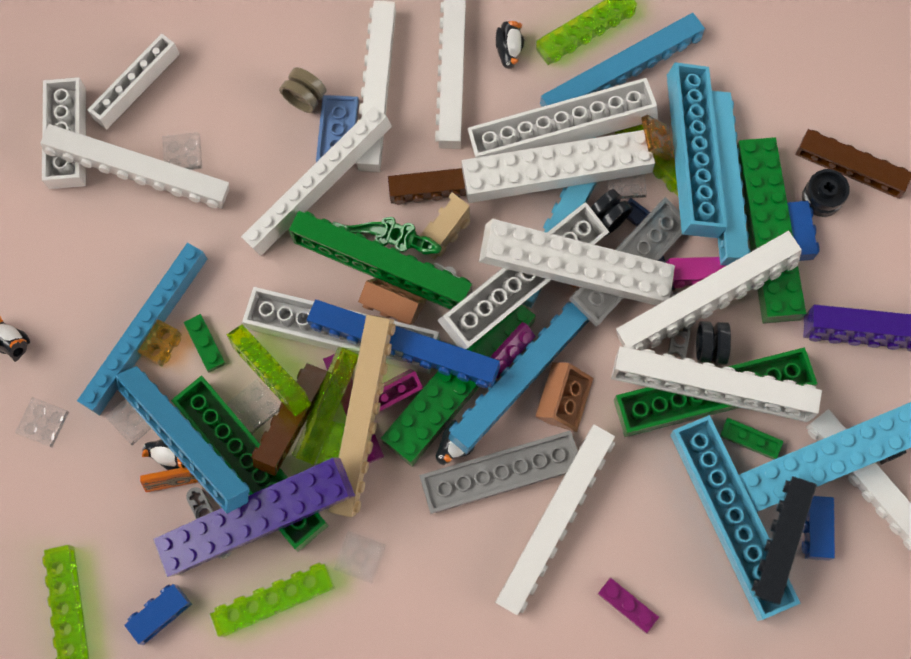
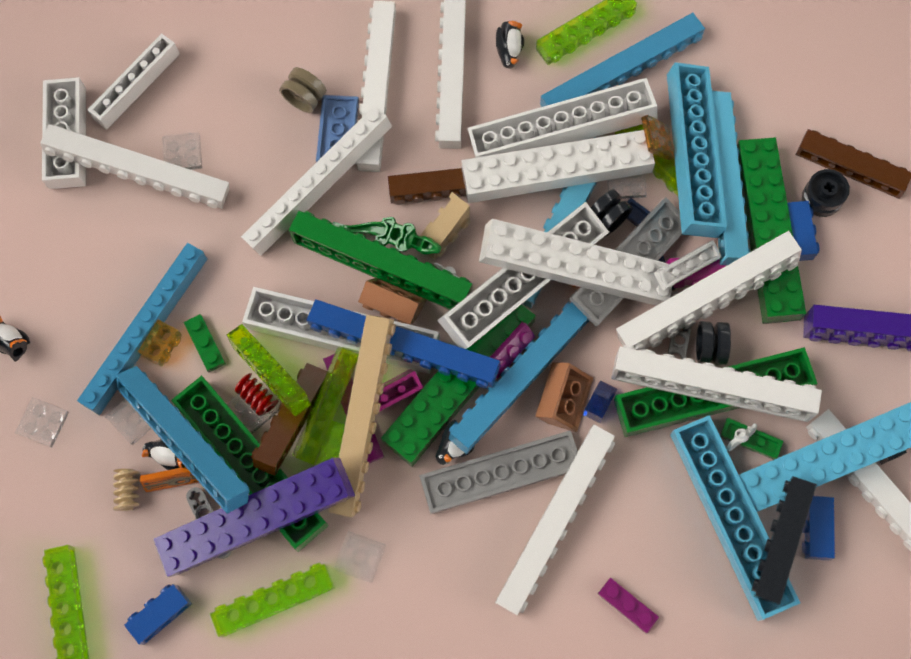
none -> tan piece [113,469,139,511]
none -> red piece [235,373,279,416]
none -> clear blue slope [583,380,618,423]
none -> white tile [654,240,722,290]
none -> white piece [726,423,757,452]

